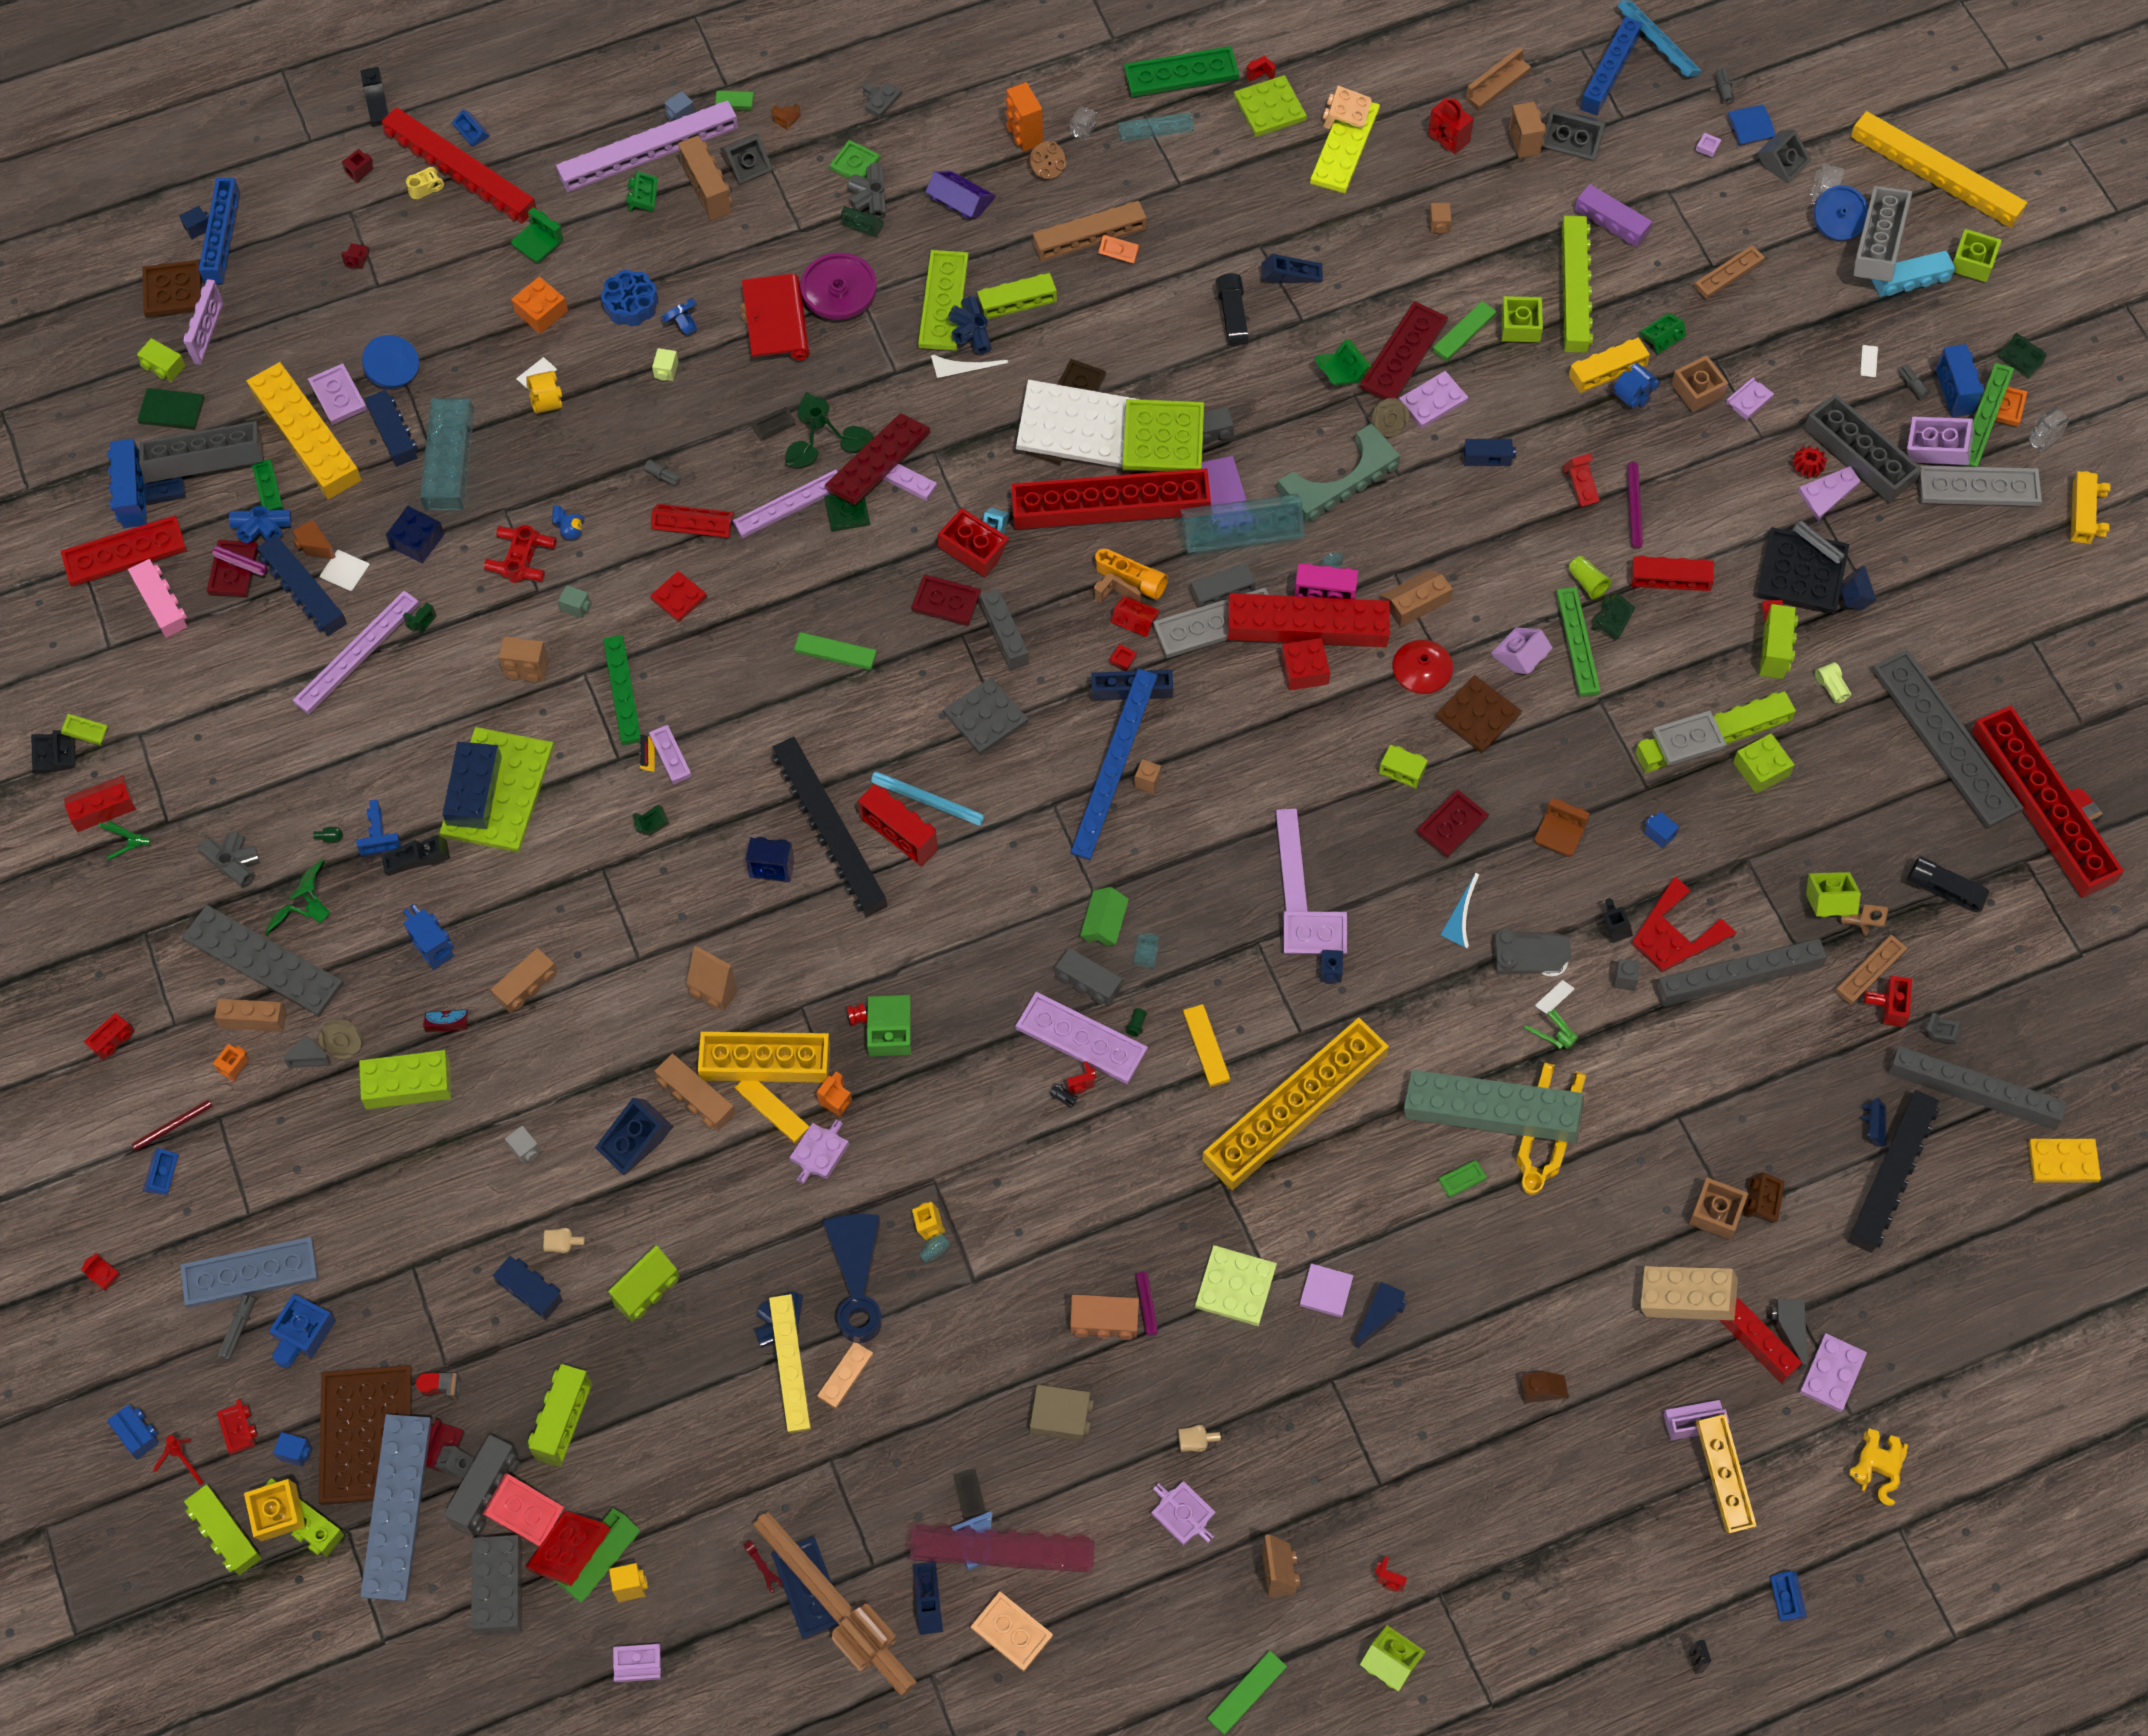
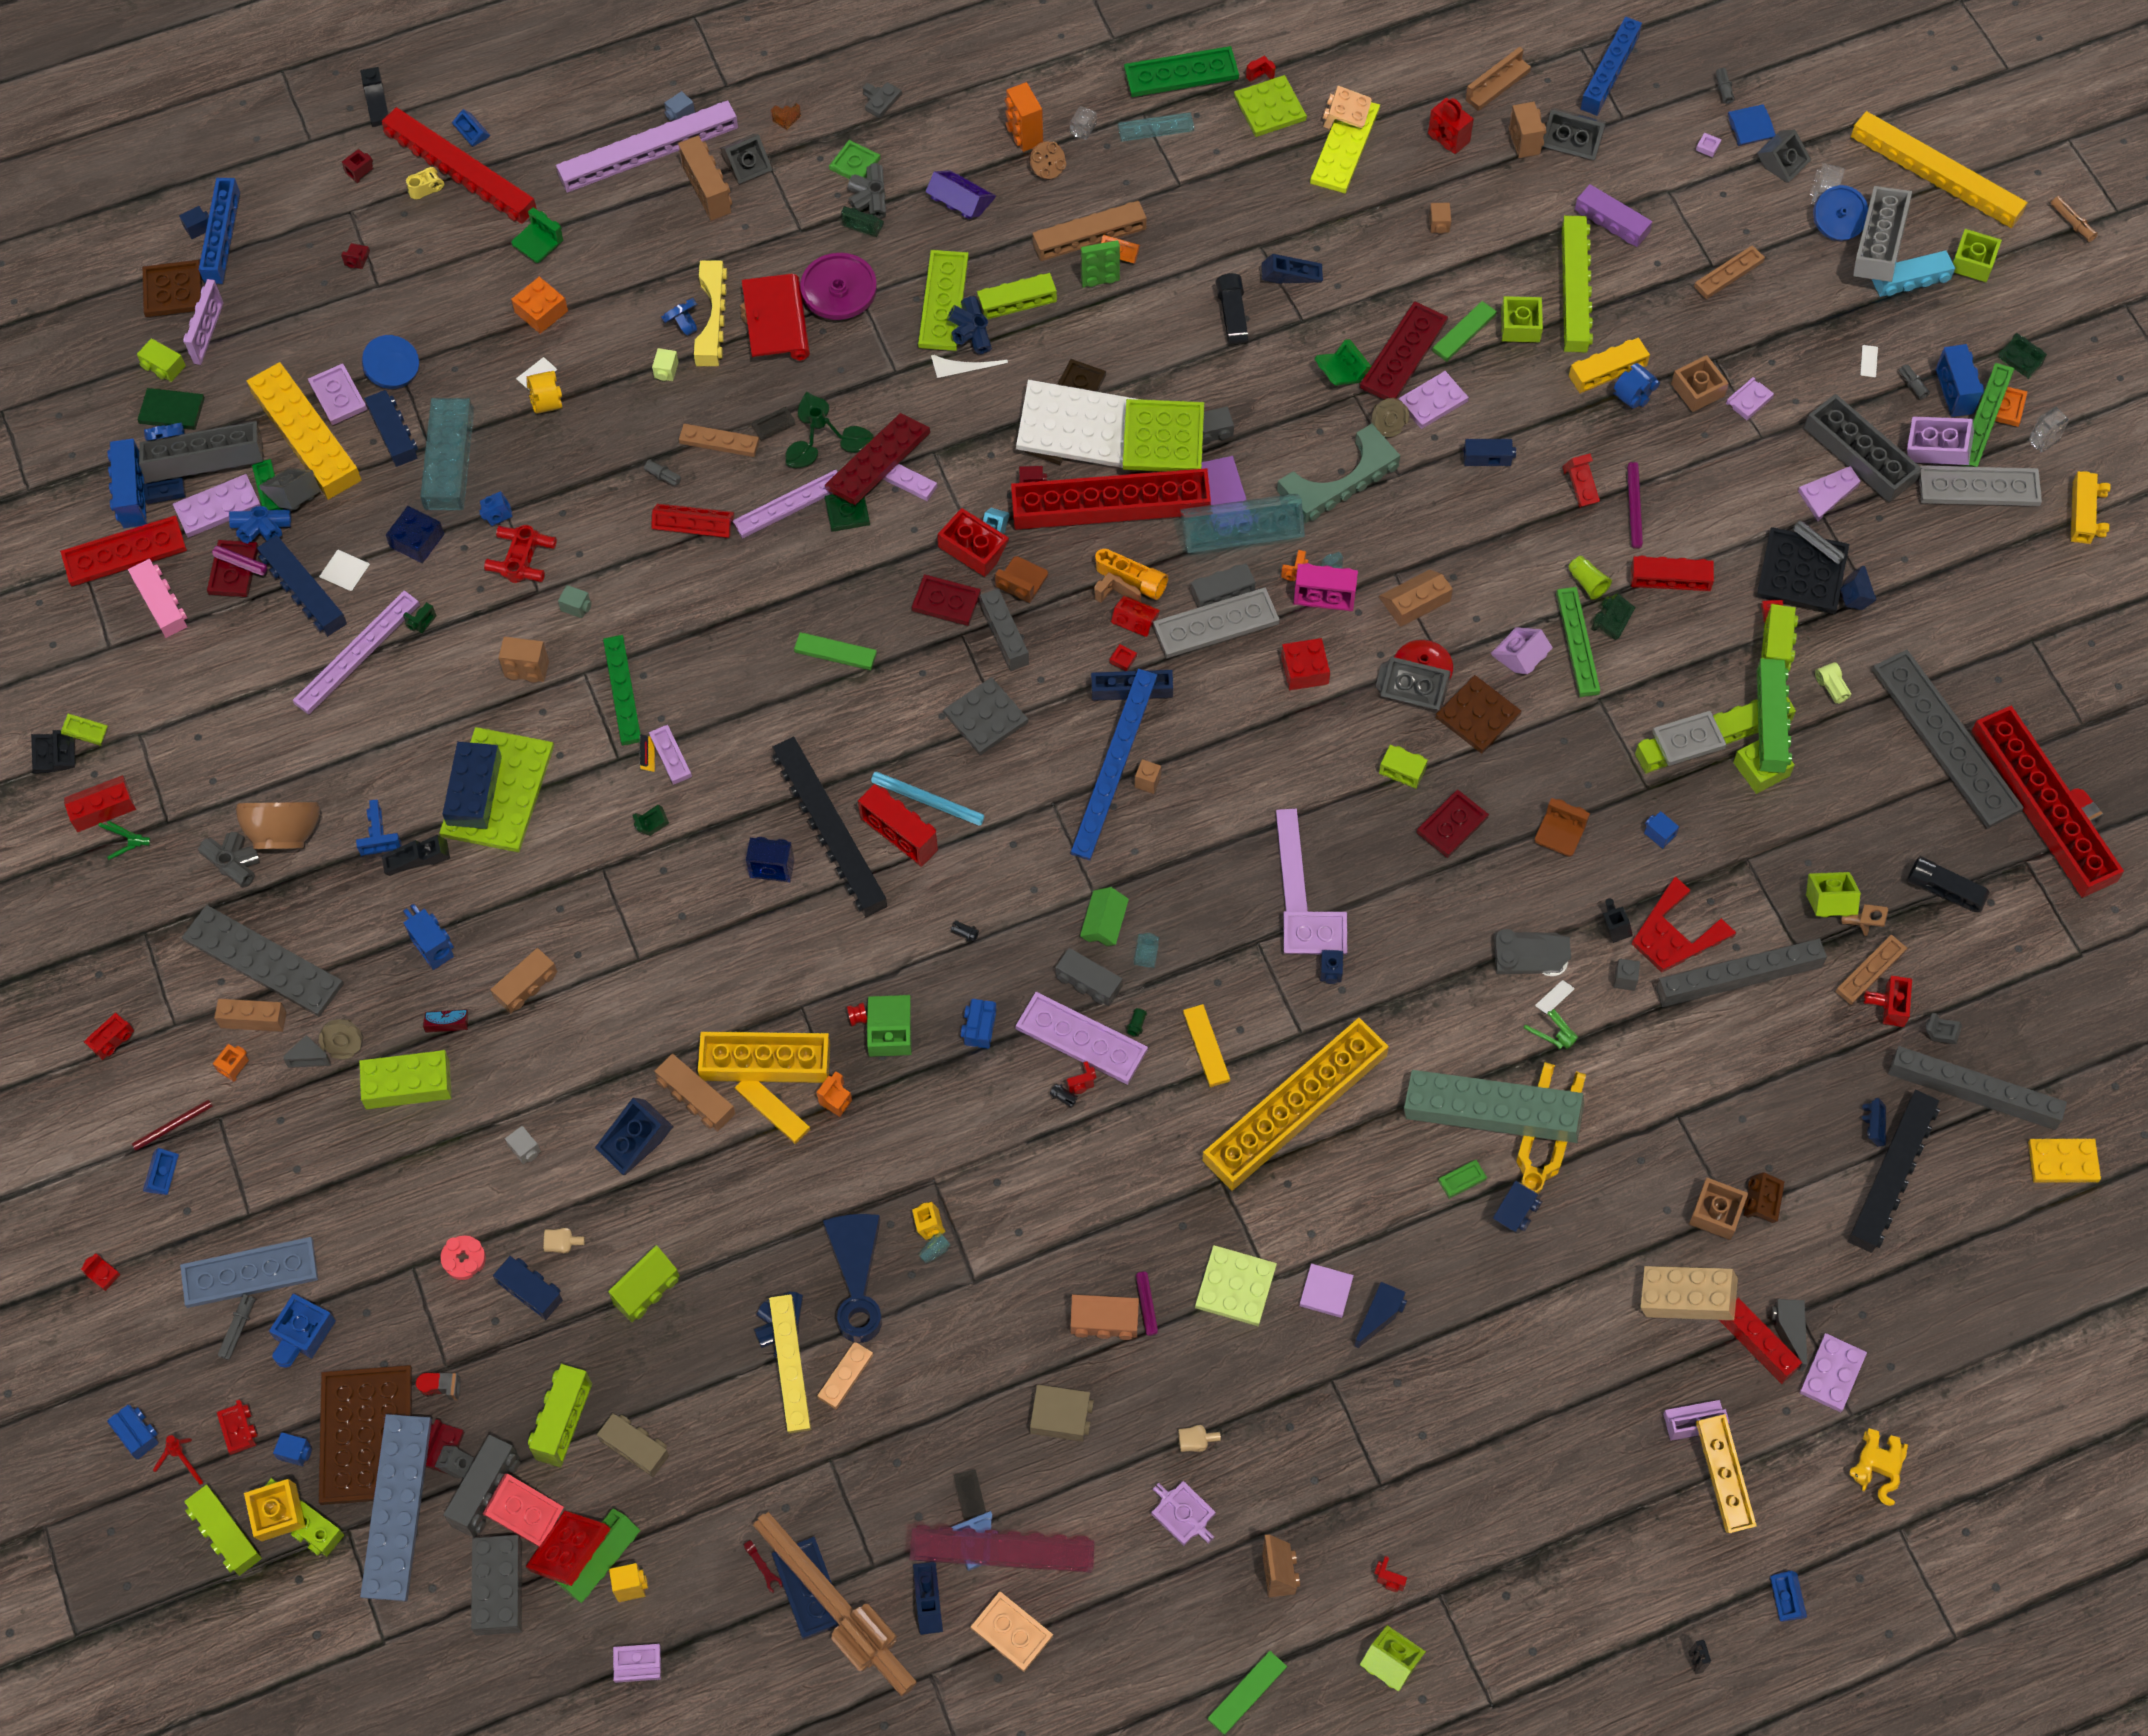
green plant [265,859,330,937] -> none
dark orange slope [292,520,336,559] -> none
dark green cylinder [313,827,343,843] -> none
blue piece [552,505,585,540] -> none
blue connector [601,270,659,326] -> none
green bracket [626,171,658,212] -> none
red plate [650,570,707,622] -> none
medium nougat slope [686,946,738,1011] -> none
bright green tile [715,91,754,111] -> none
lavender plate [790,1119,850,1184] -> none
red brick [1227,593,1390,647] -> none
dark azure sticker [1440,873,1479,948] -> none
reddish brown slope [1520,1372,1569,1404] -> none
dark azure plate [1618,0,1702,77] -> none
green bracket [1639,313,1686,354] -> none
red gear [1792,445,1827,479] -> none
none -> blue plate [144,423,185,441]
none -> lavender plate [173,474,261,538]
none -> medium nougat piece [236,802,320,849]
none -> dark grey slope [259,468,320,510]
none -> coral plate [441,1236,486,1280]
none -> blue brick [479,491,513,526]
none -> dark tan brick [597,1413,669,1477]
none -> medium nougat plate [679,424,759,457]
none -> light yellow arch [694,261,727,366]
none -> black pin [951,920,979,942]
none -> blue brick [961,999,997,1049]
none -> dark orange bracket [995,556,1048,603]
none -> dark red brick [1019,466,1047,483]
none -> bright green plate [1081,240,1120,287]
none -> orange bracket [1281,550,1309,581]
none -> dark grey slope [1375,657,1450,711]
none -> dark blue brick [1493,1181,1543,1233]
none -> bright green brick [1757,658,1792,773]
none -> medium nougat pin [2050,196,2098,242]

